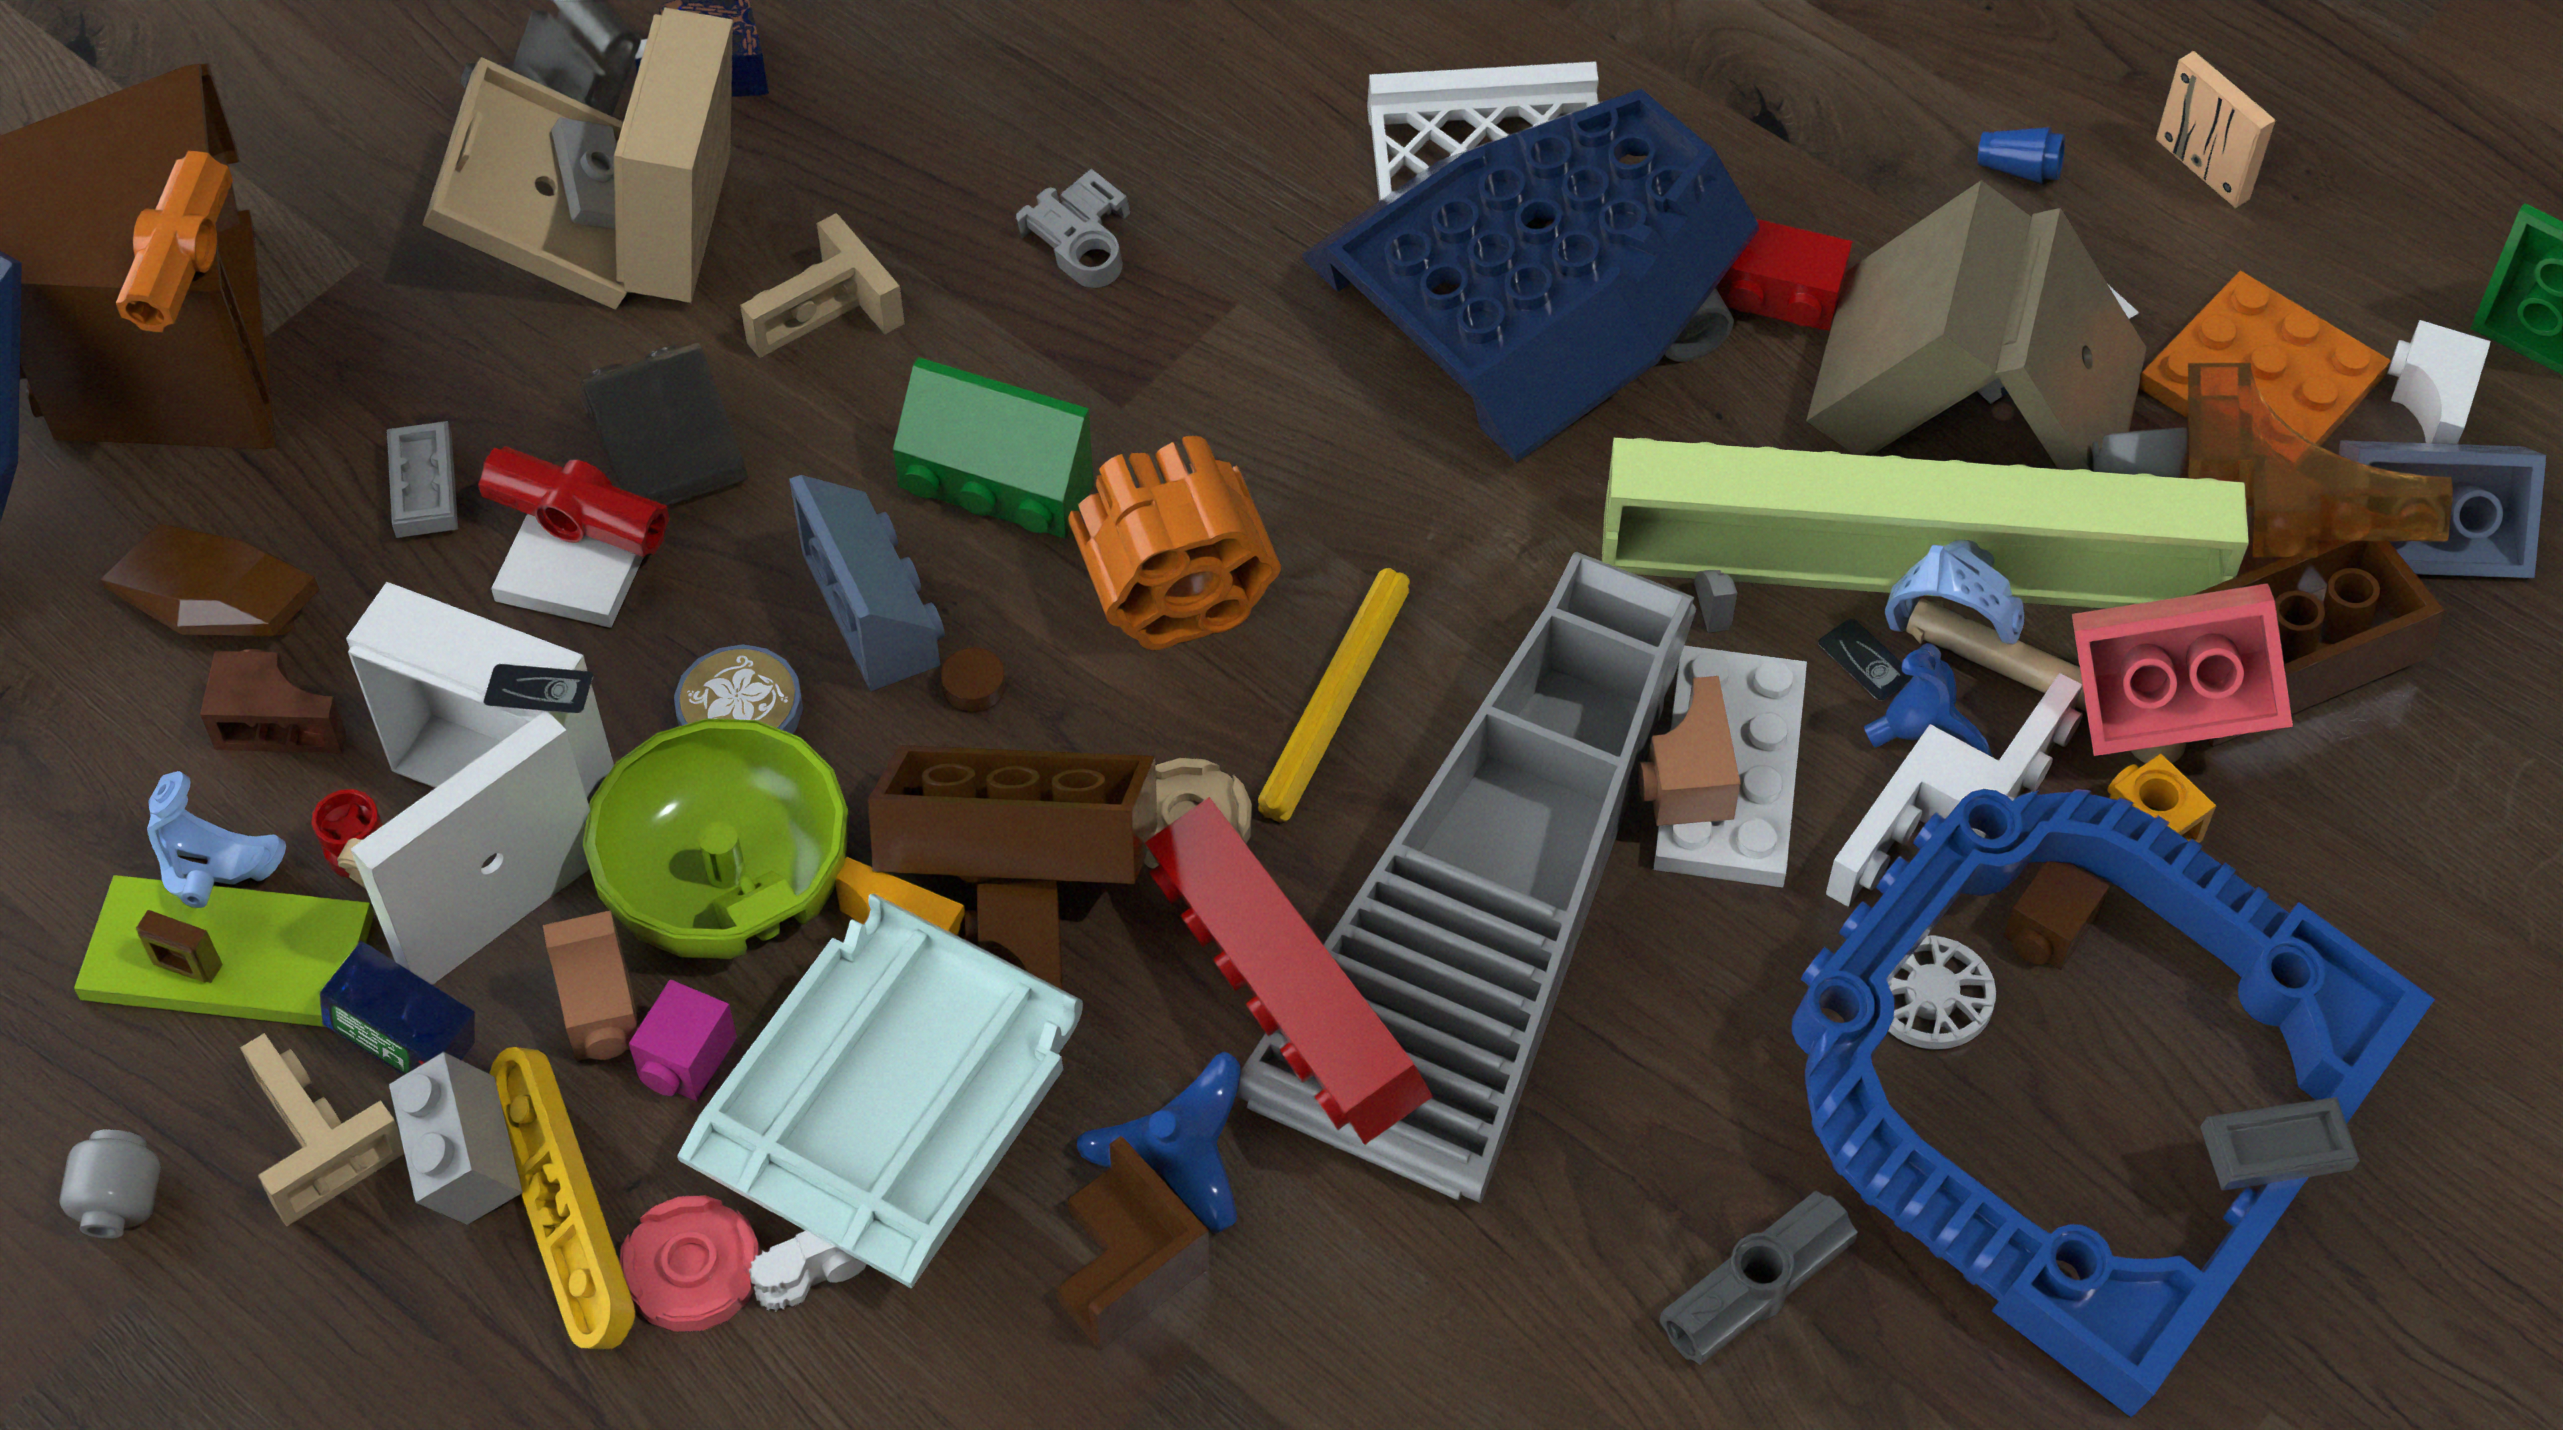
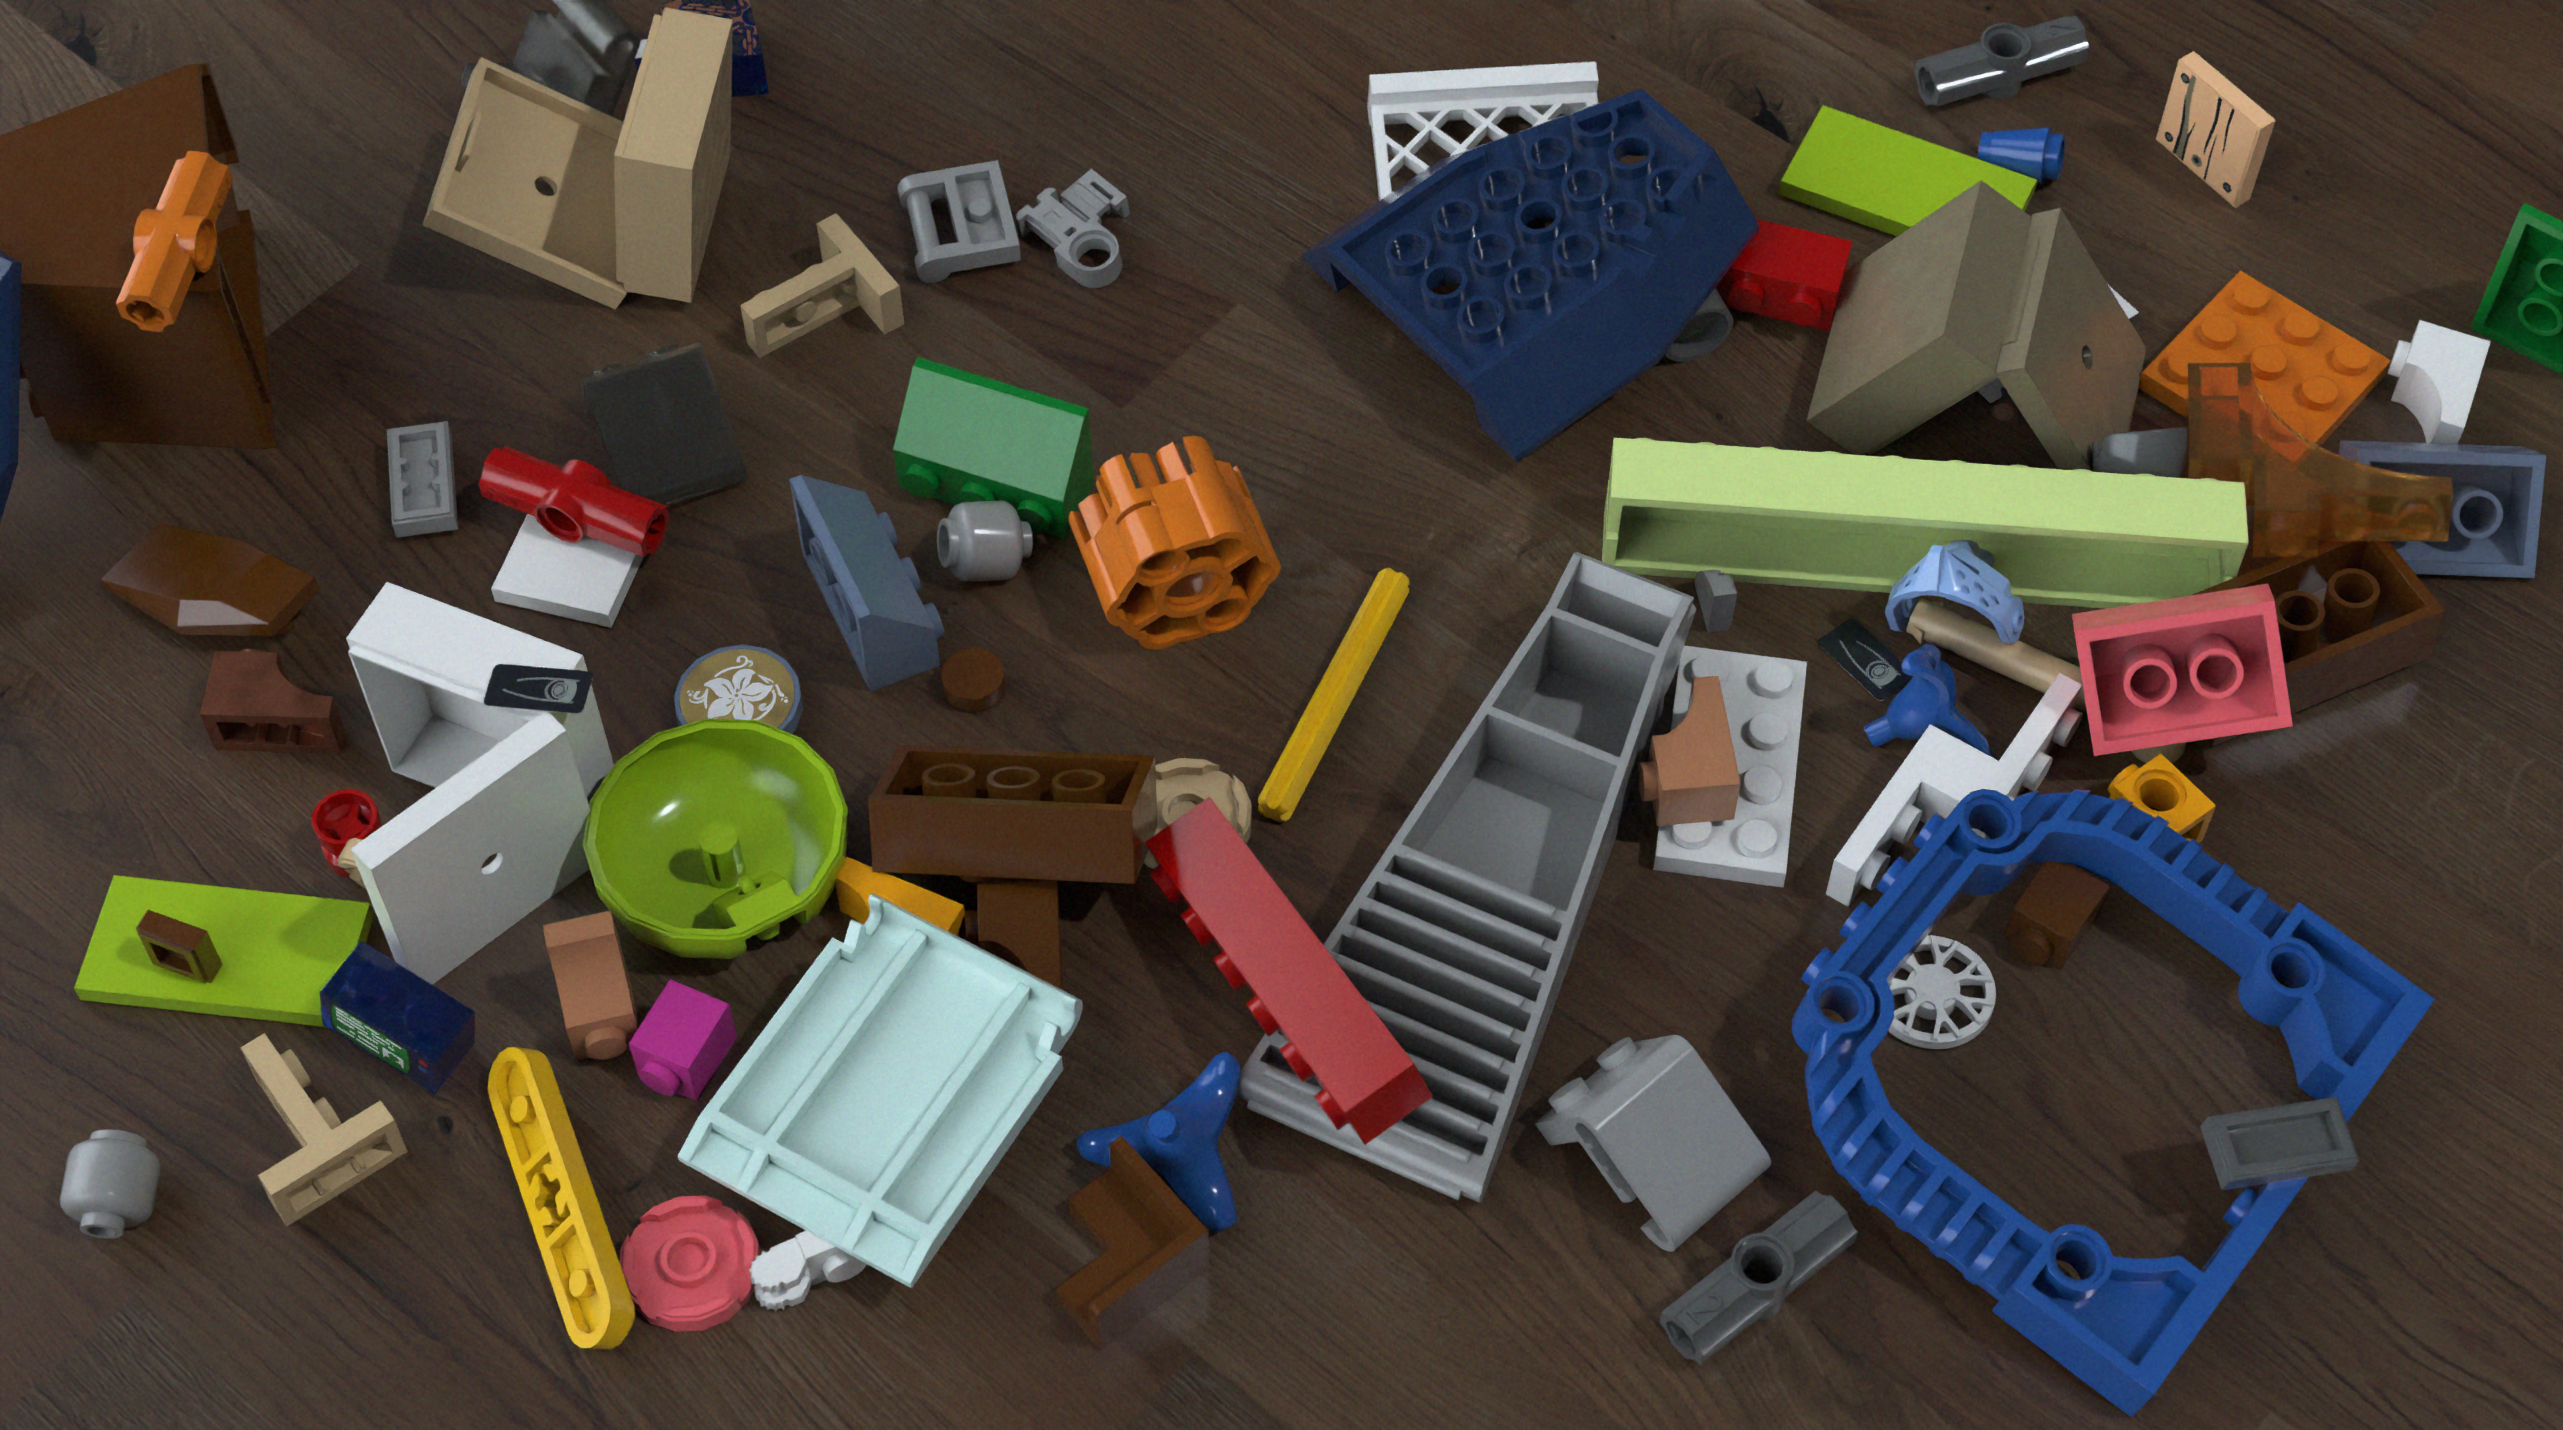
light blue helmet [147,771,286,908] -> none
light grey brick [389,1052,523,1225] -> none
light grey plate [551,117,617,229] -> none
none -> light grey plate [897,160,1021,283]
none -> light grey head [937,501,1033,582]
none -> light grey piece [1534,1034,1771,1252]
none -> lime tile [1778,105,2037,236]
none -> dark grey piece [1914,16,2090,107]

